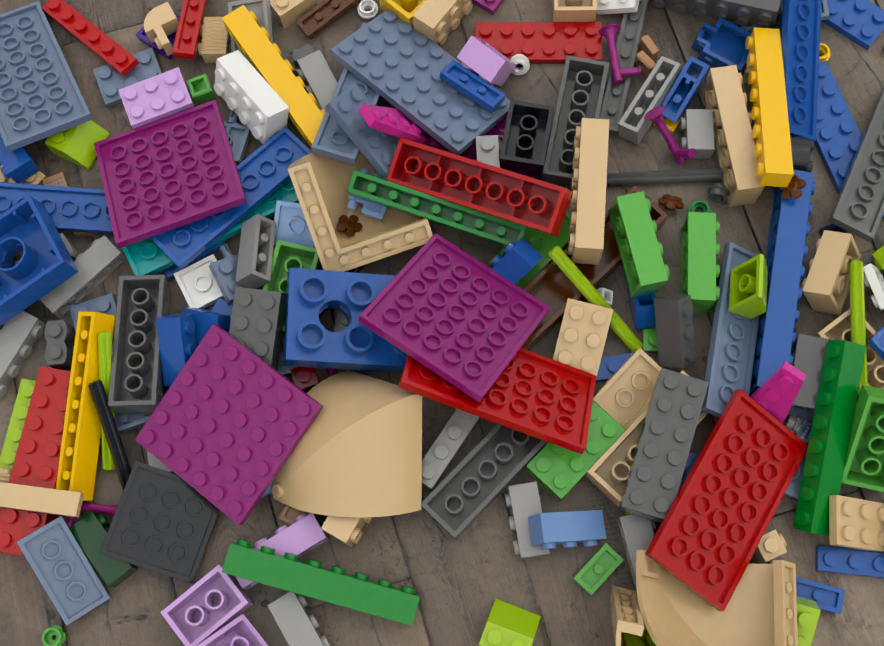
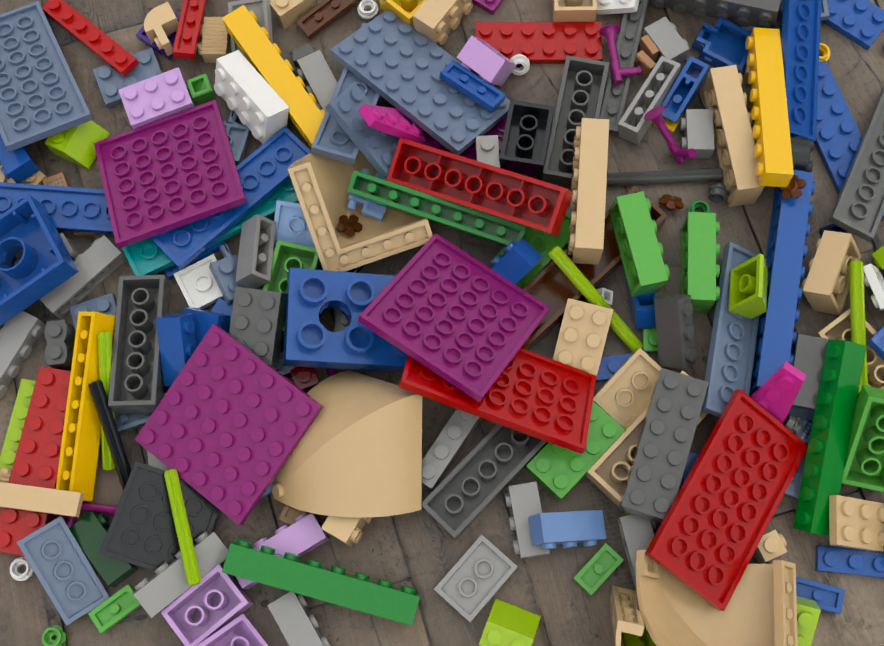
none -> white plate [10,557,34,581]
none -> bright green plate [88,584,141,634]
none -> light grey brick [132,531,228,618]
none -> lime axle [164,469,201,586]
none -> light grey plate [434,534,518,622]
none -> light grey brick [642,16,690,63]

